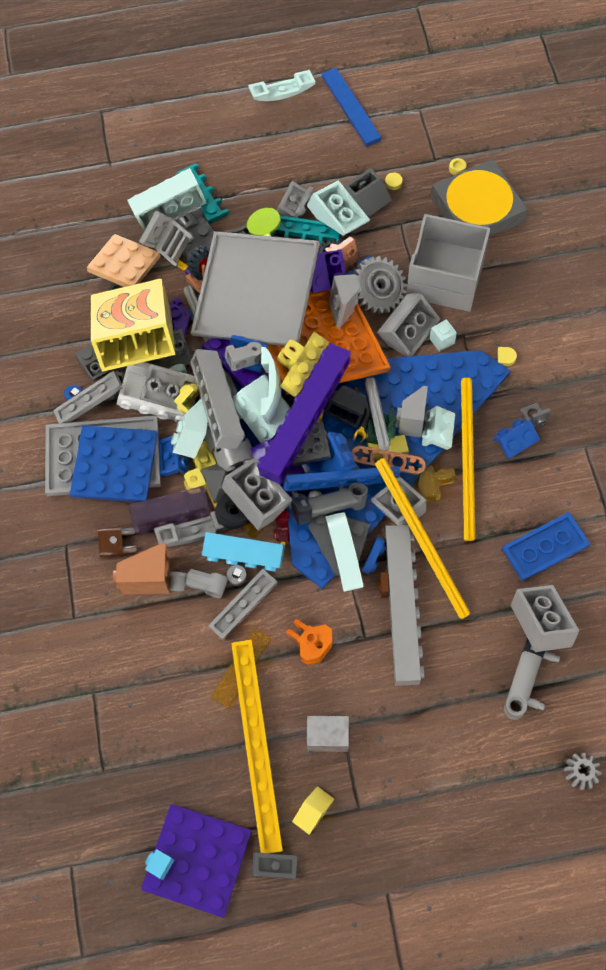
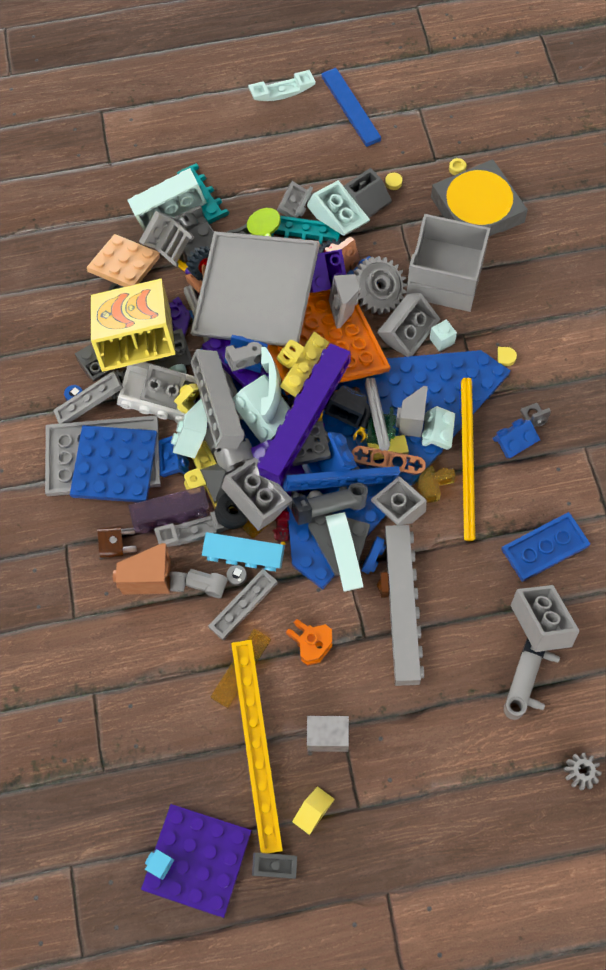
yellow axle [375,458,470,619] -> none

